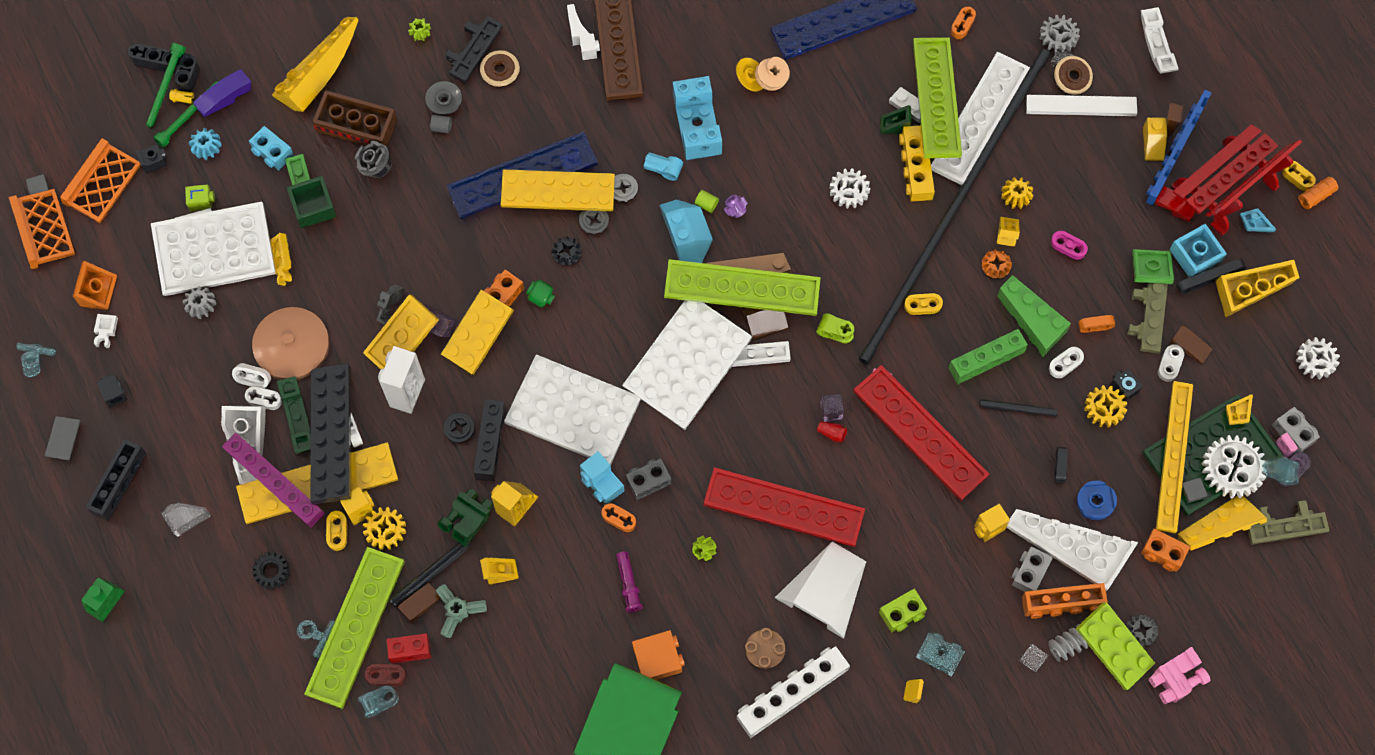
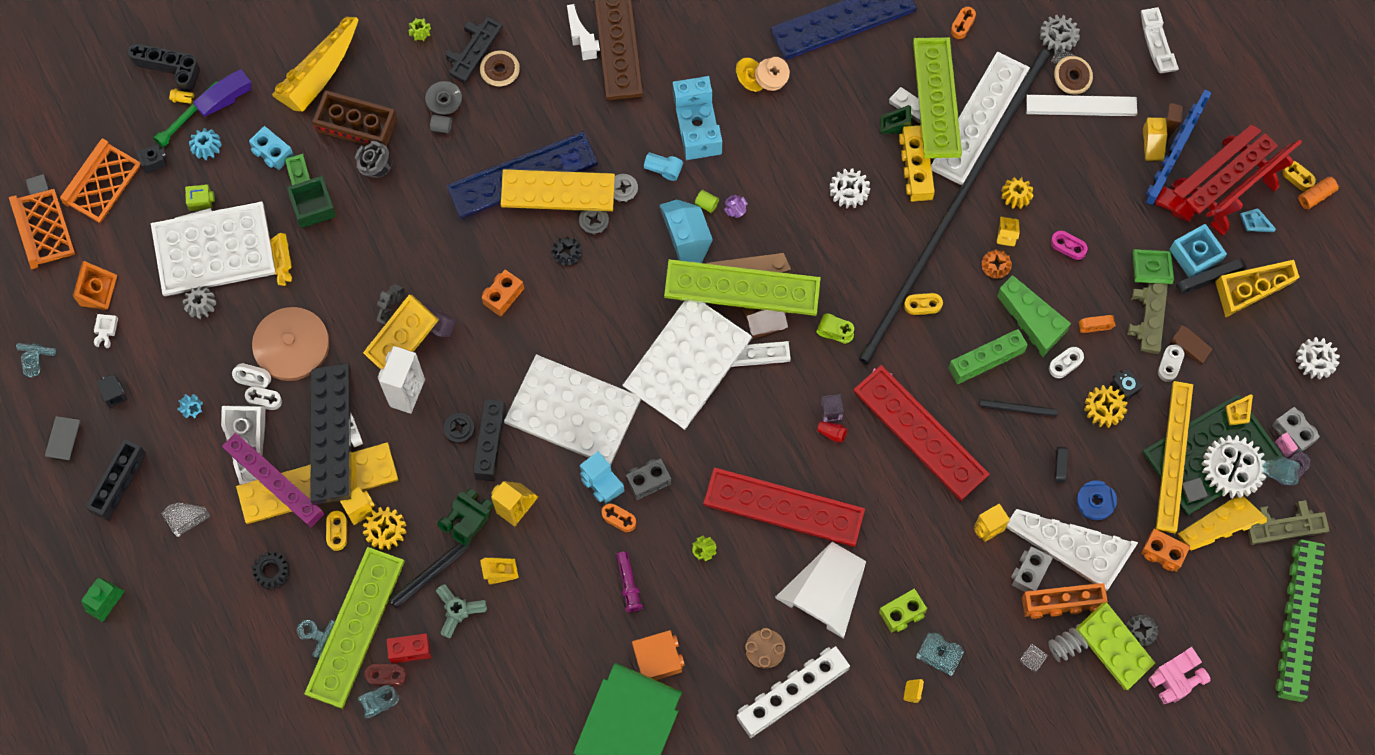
green piece [146,42,186,128] -> none
dark green slope [277,376,311,454] -> none
reddish brown slope [398,583,441,624] -> none
yellow plate [441,290,514,375] -> none
green head [526,279,555,308] -> none
none -> medium azure gear [177,394,203,418]
none -> bright green brick [1276,540,1325,702]

